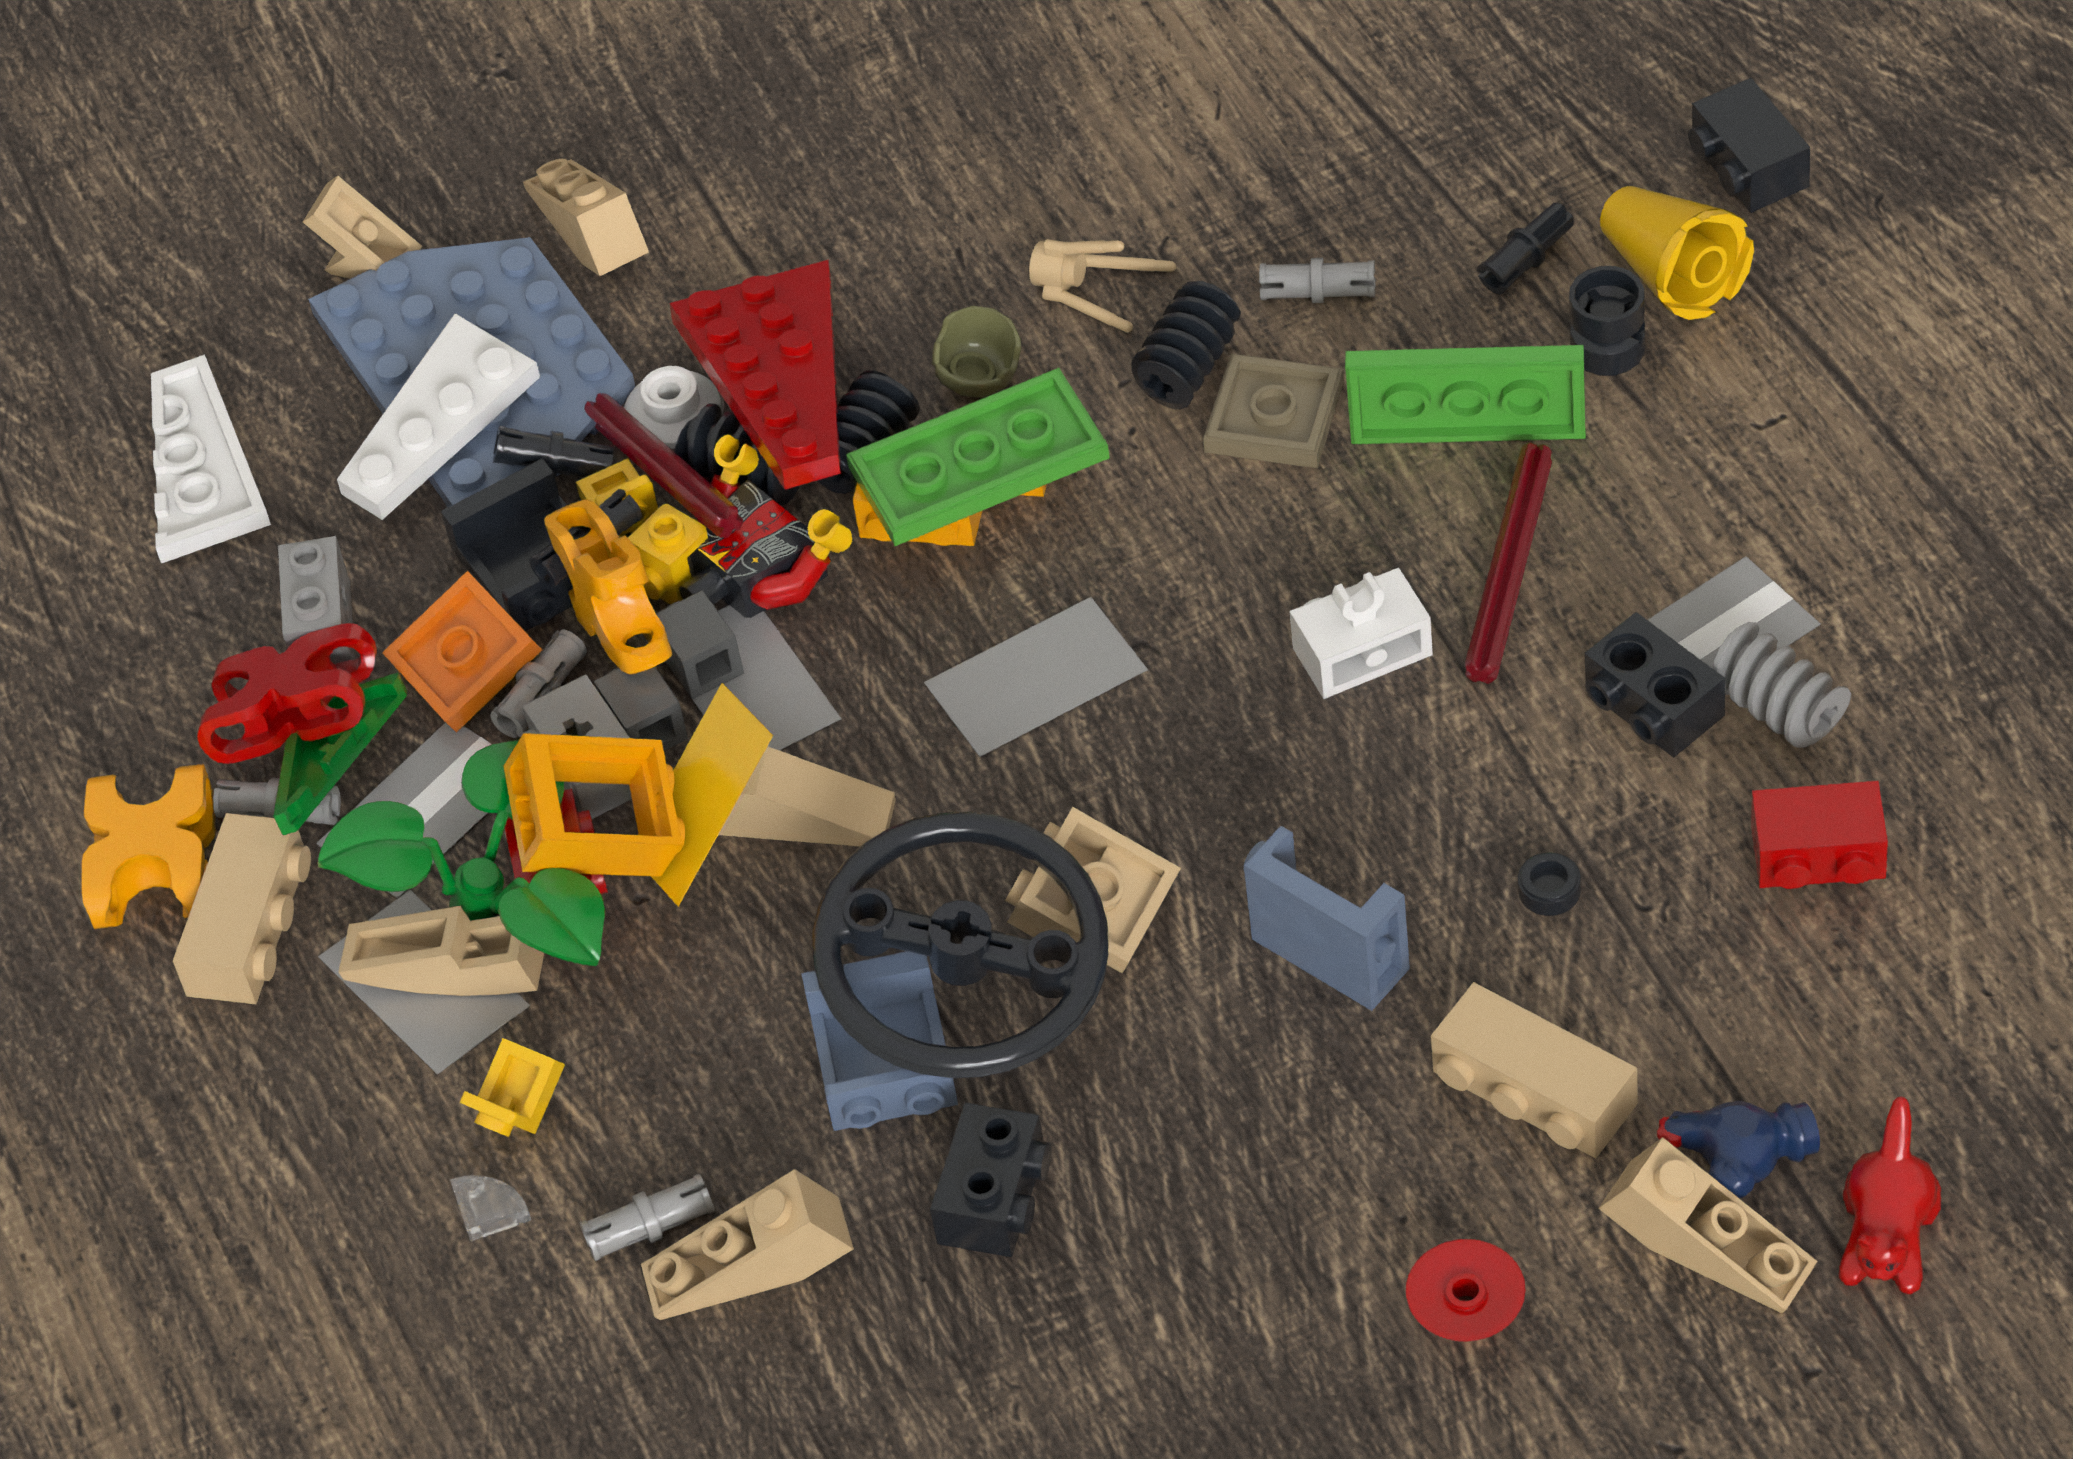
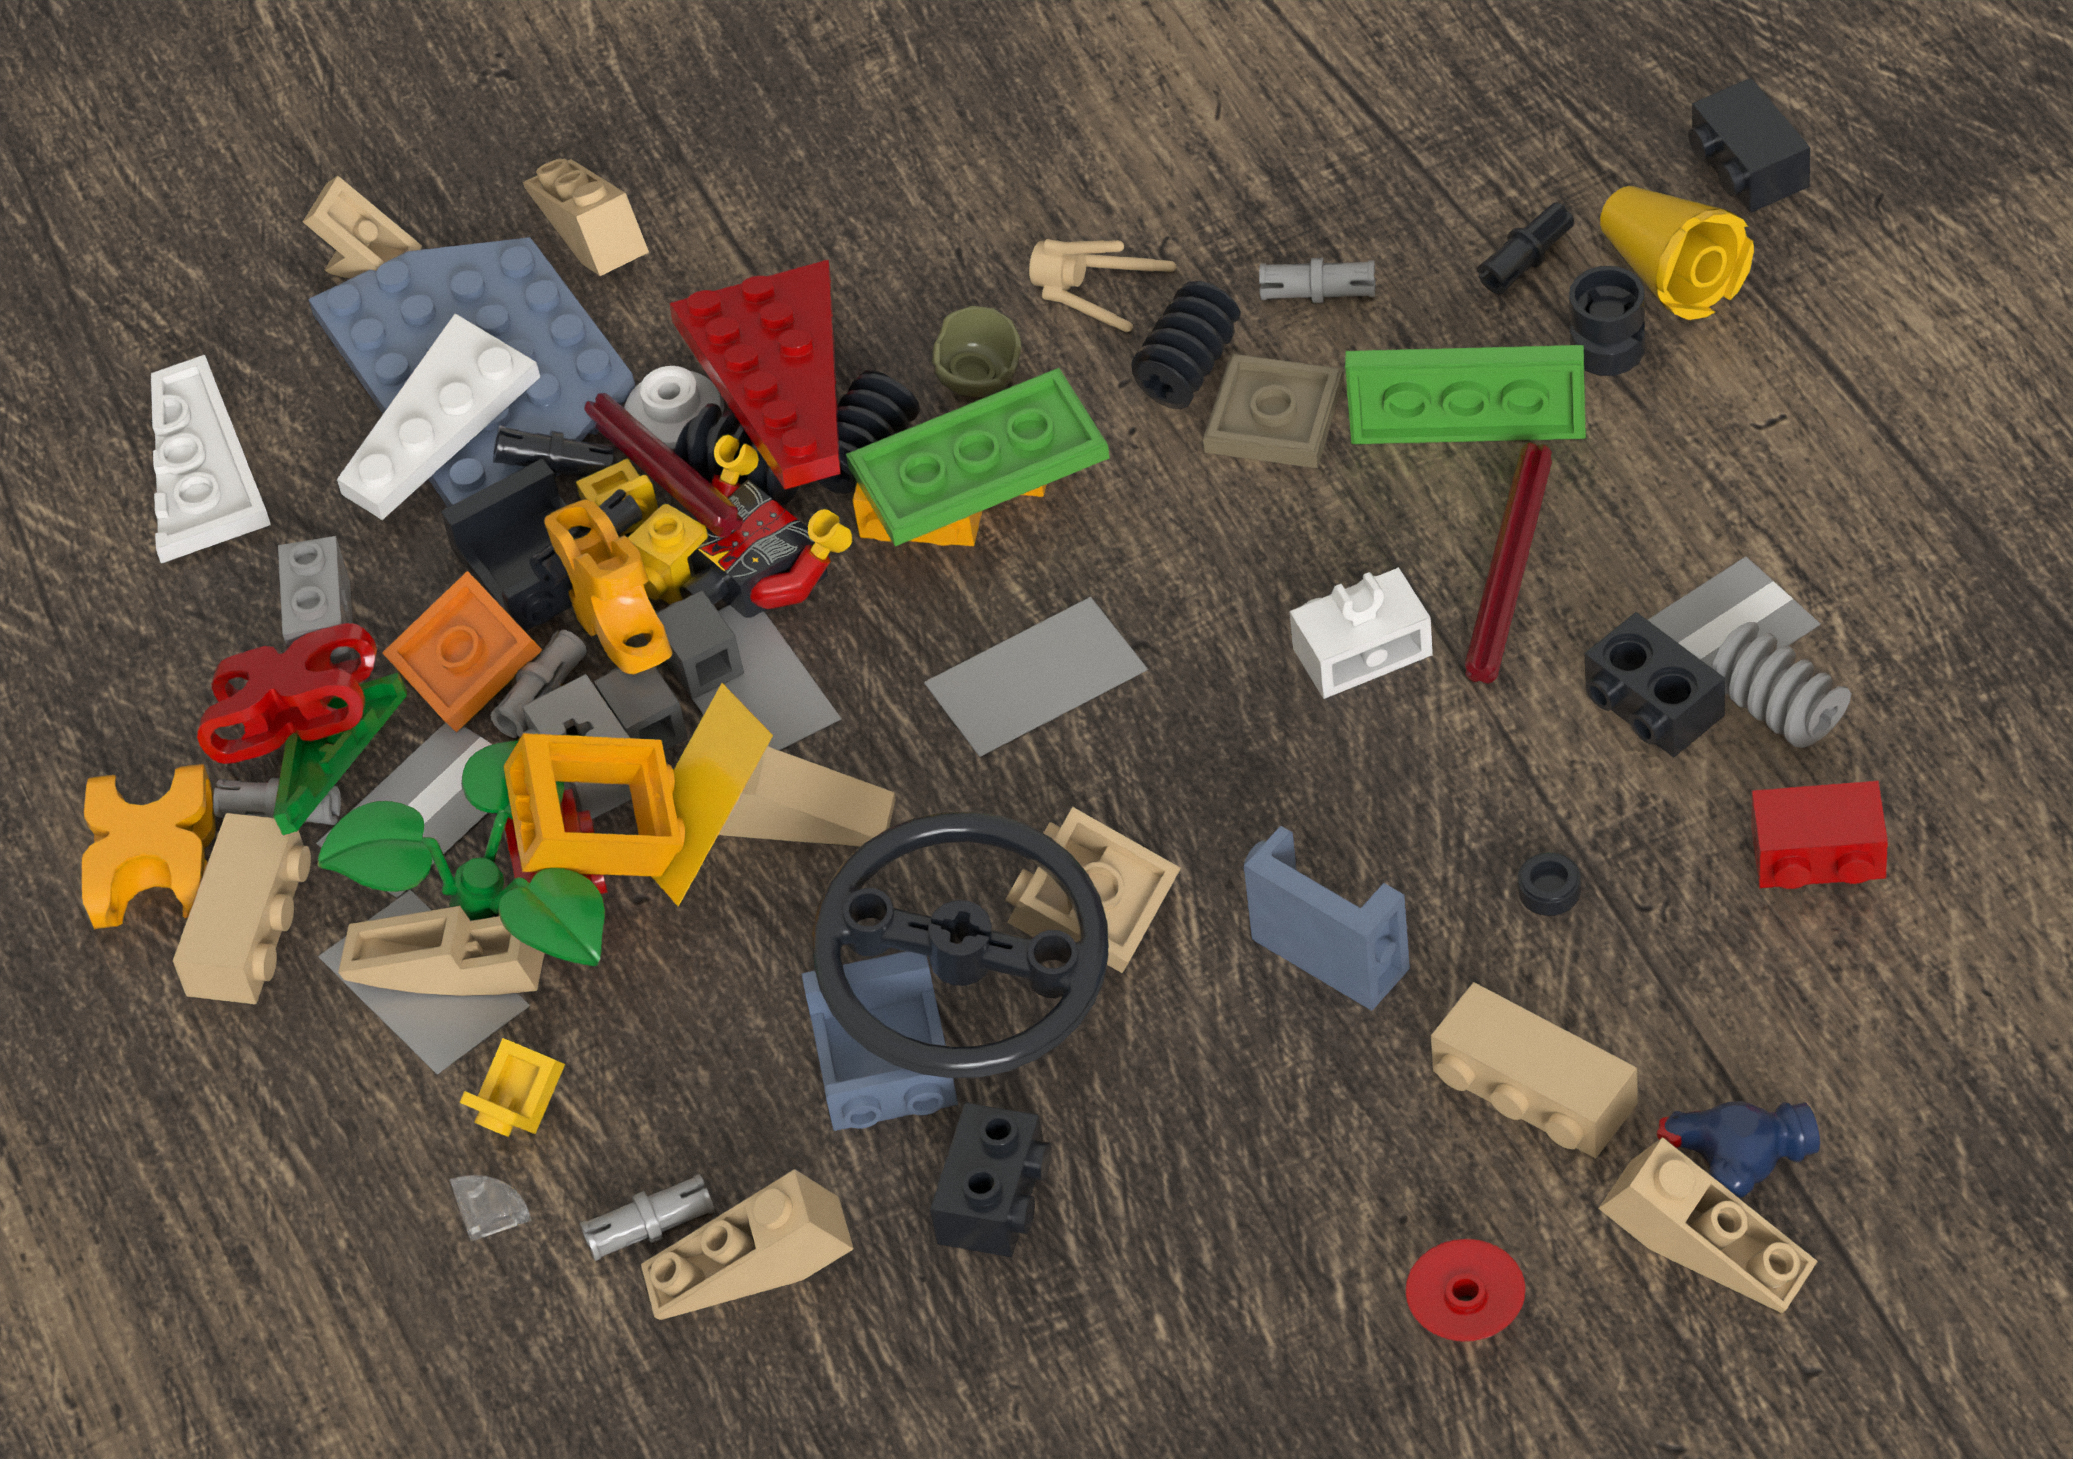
red animal [1838,1096,1941,1295] -> none

